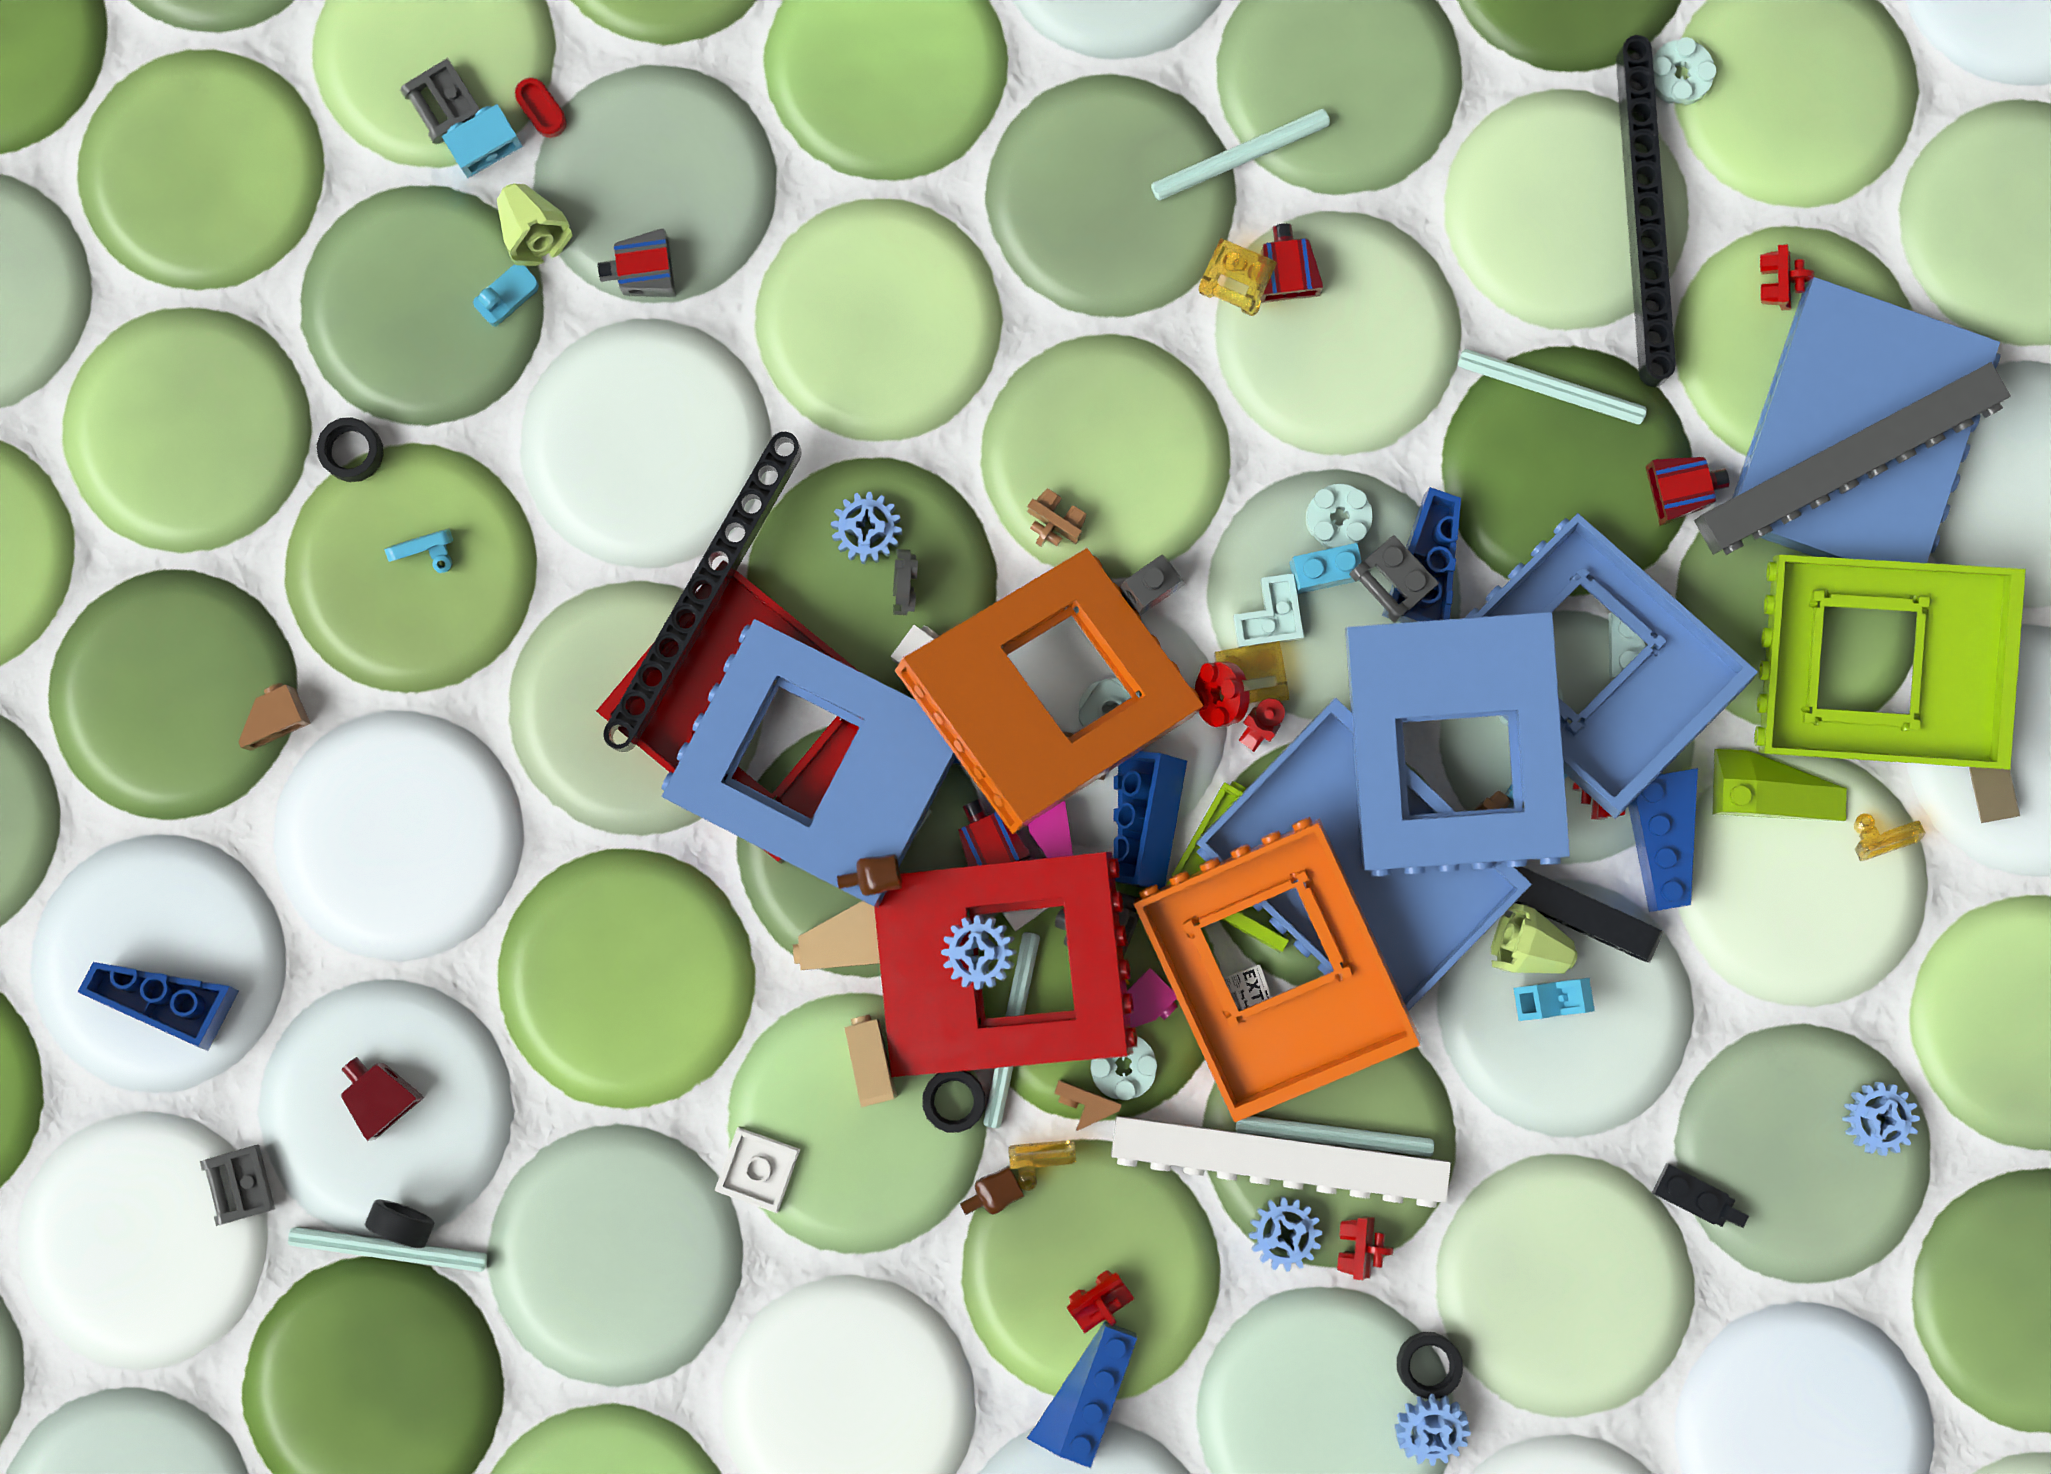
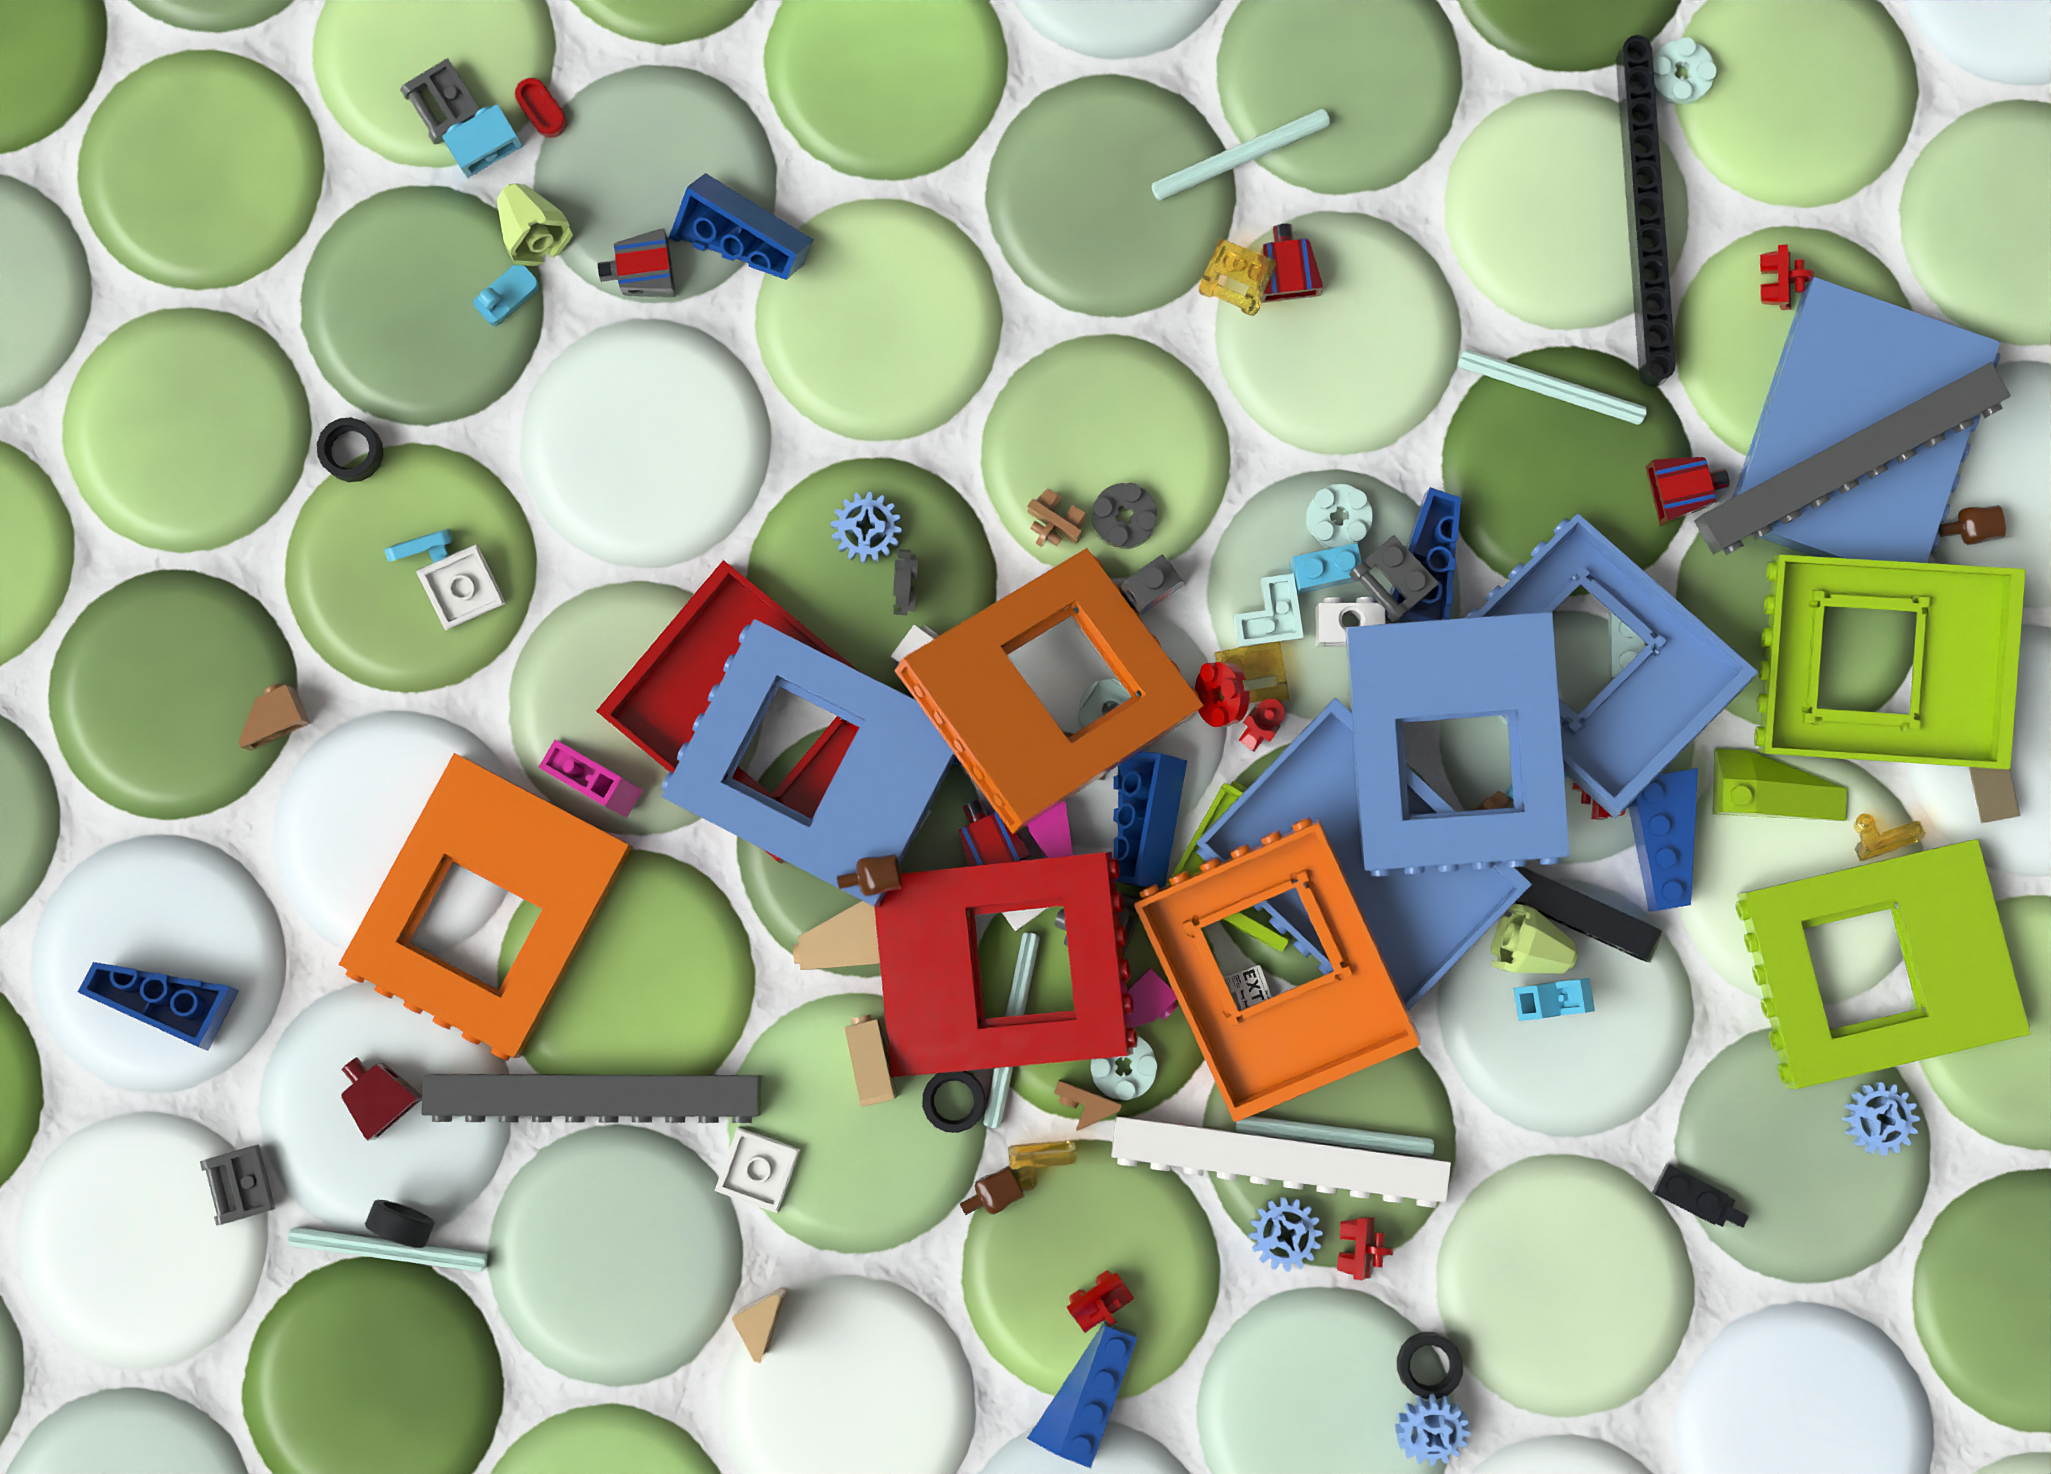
black beam [603,431,802,752] -> none
light blue gear [941,915,1016,990] -> none
none -> orange panel [338,753,633,1061]
none -> white tile [416,543,506,630]
none -> dark grey brick [421,1074,761,1123]
none -> dark pink slope [538,739,643,818]
none -> blue wedge [668,173,814,280]
none -> tan slope [731,1287,787,1363]
none -> dark grey plate [1092,483,1157,549]
none -> white brick [1315,597,1385,647]
none -> lime panel [1735,839,2031,1089]
none -> reddish brown piece [1938,505,2006,545]

